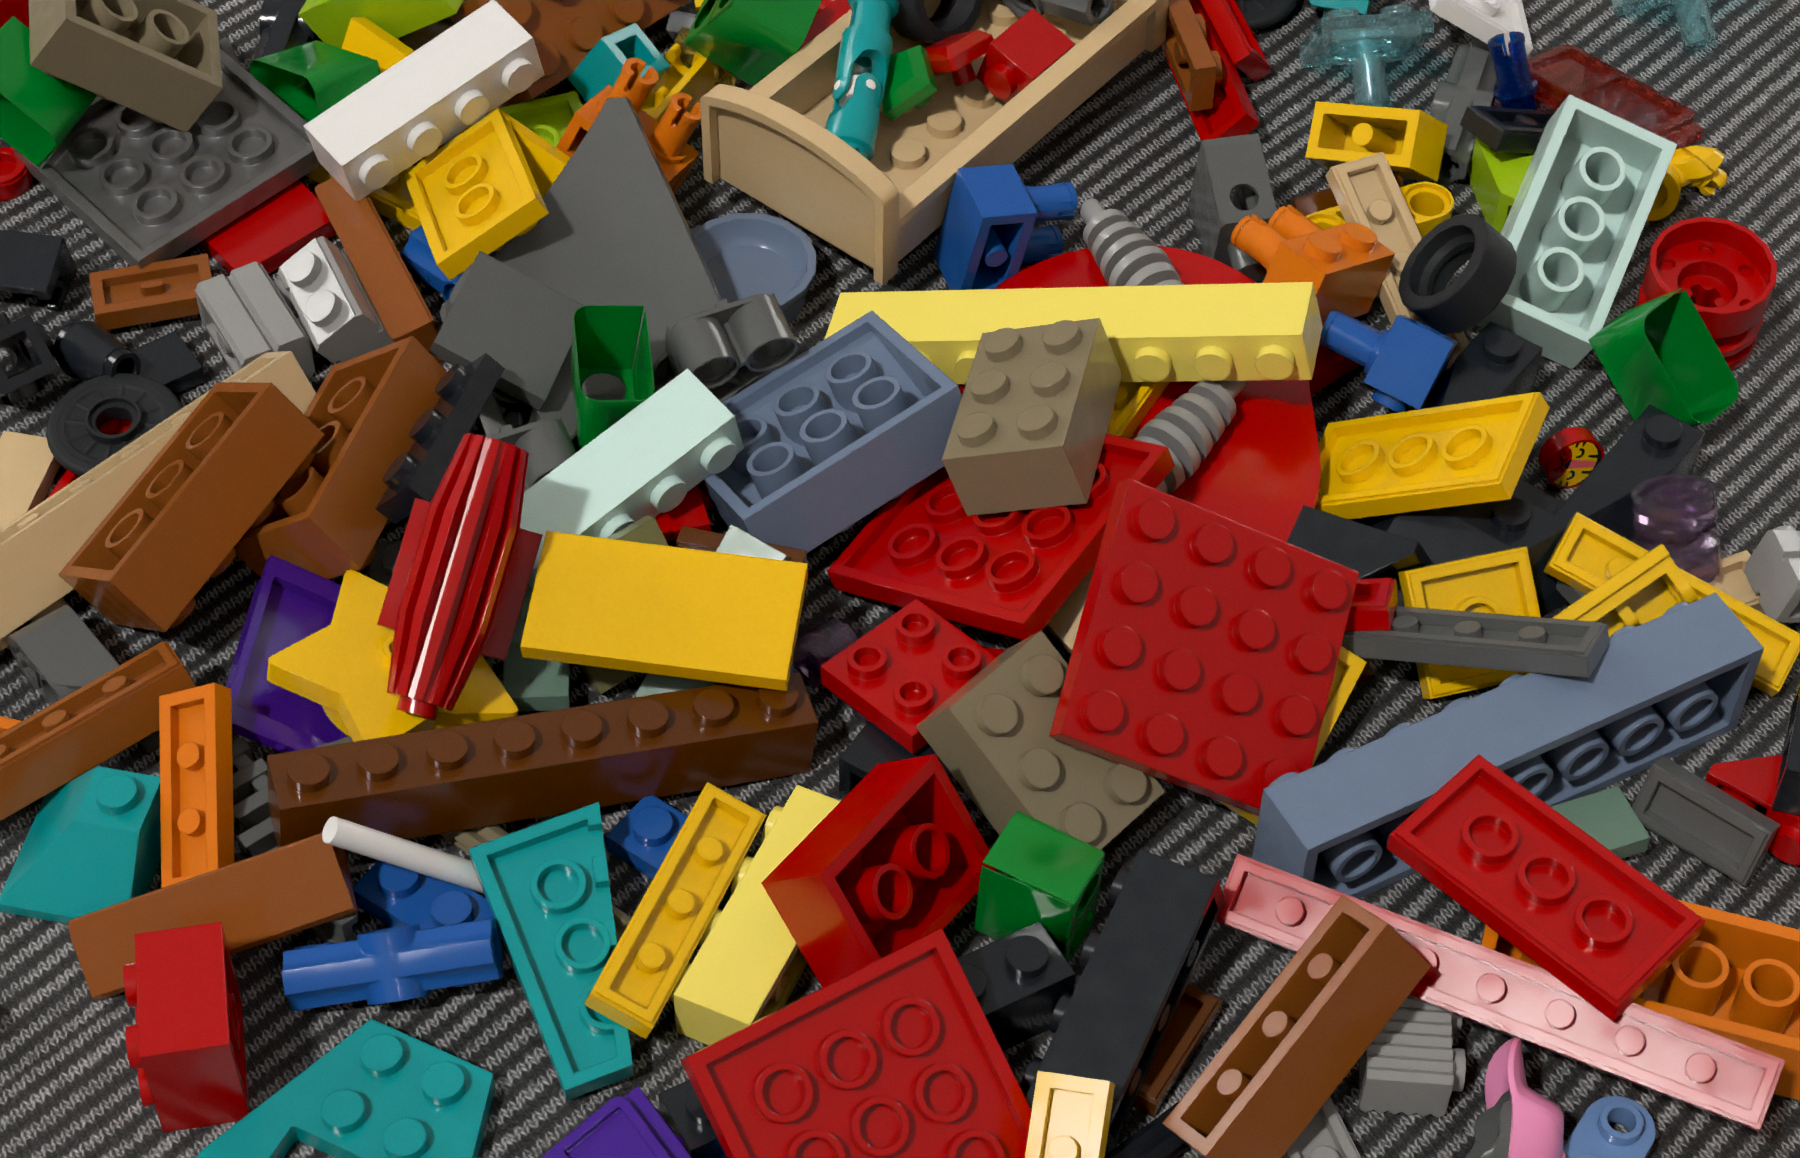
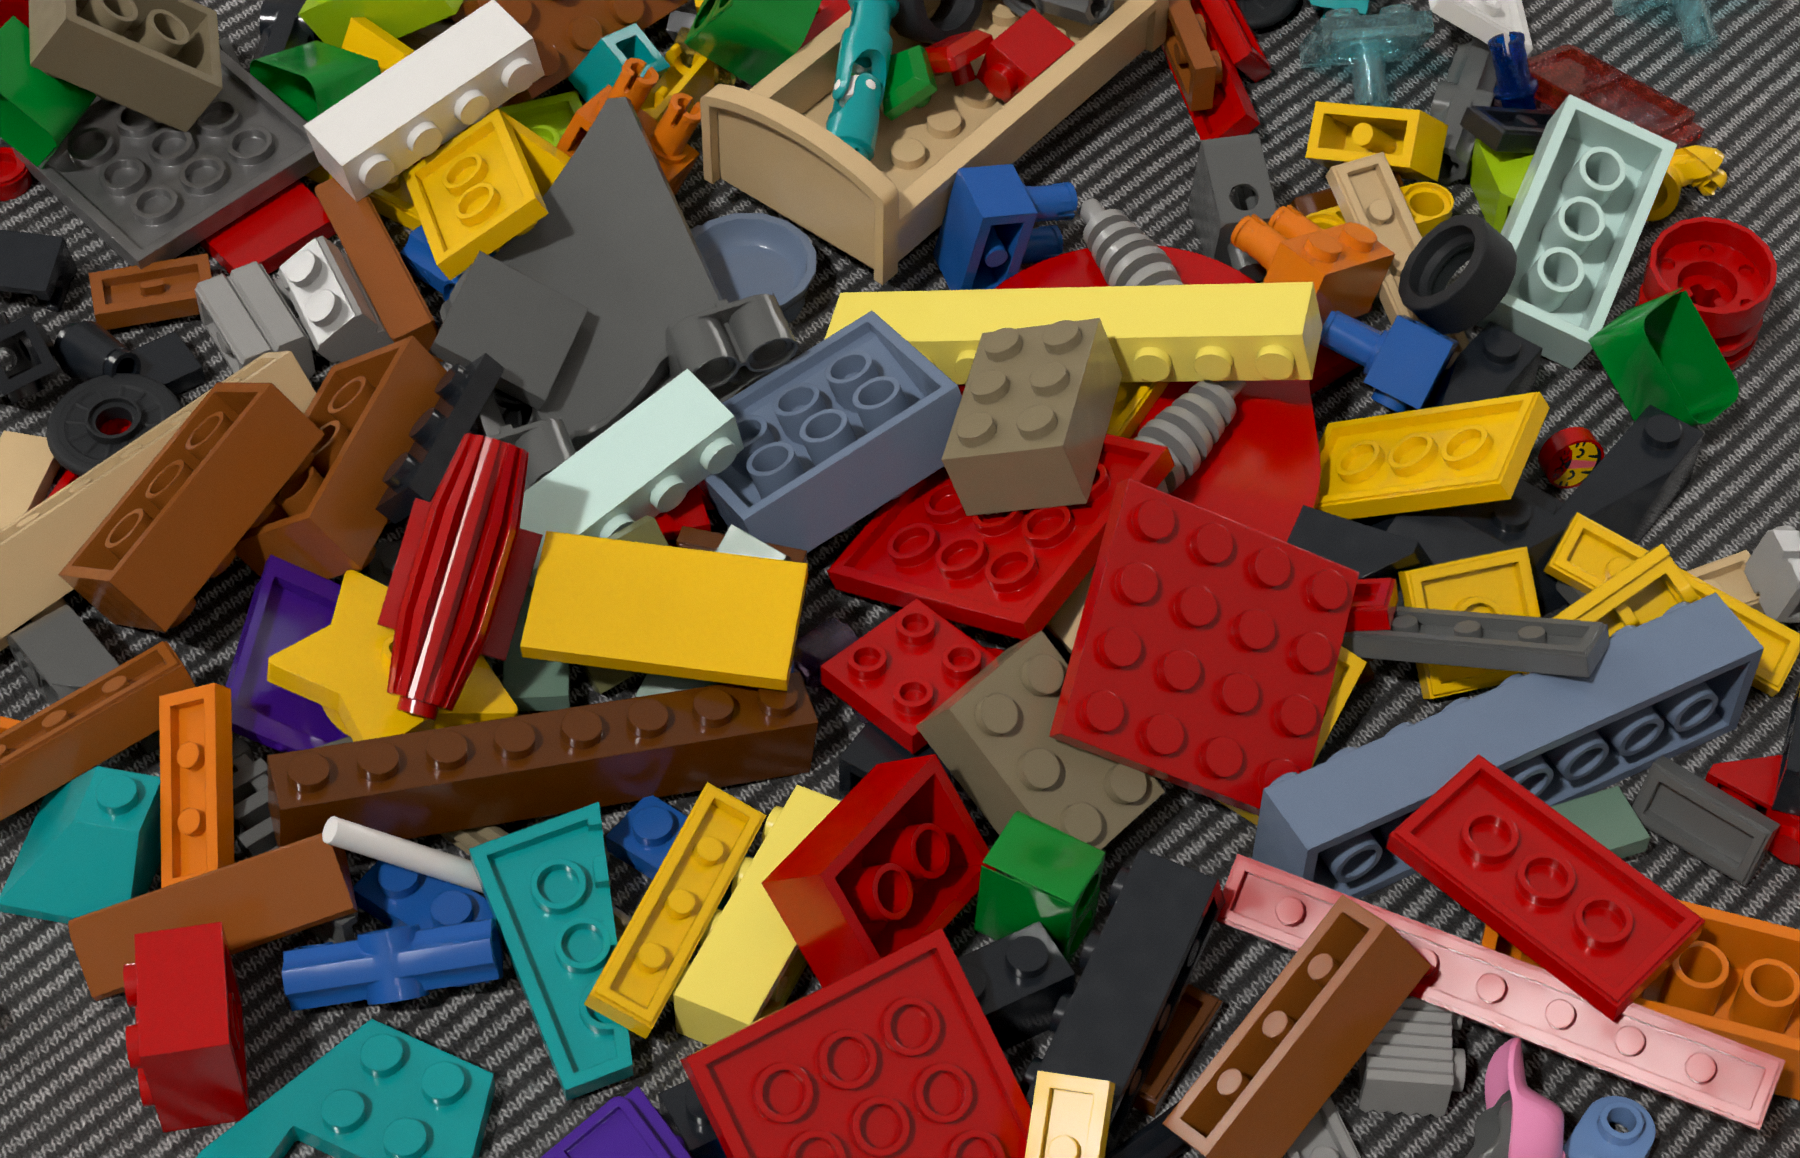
green piece [571,305,655,451] -> none
clear purple wheel [1631,474,1722,583] -> none

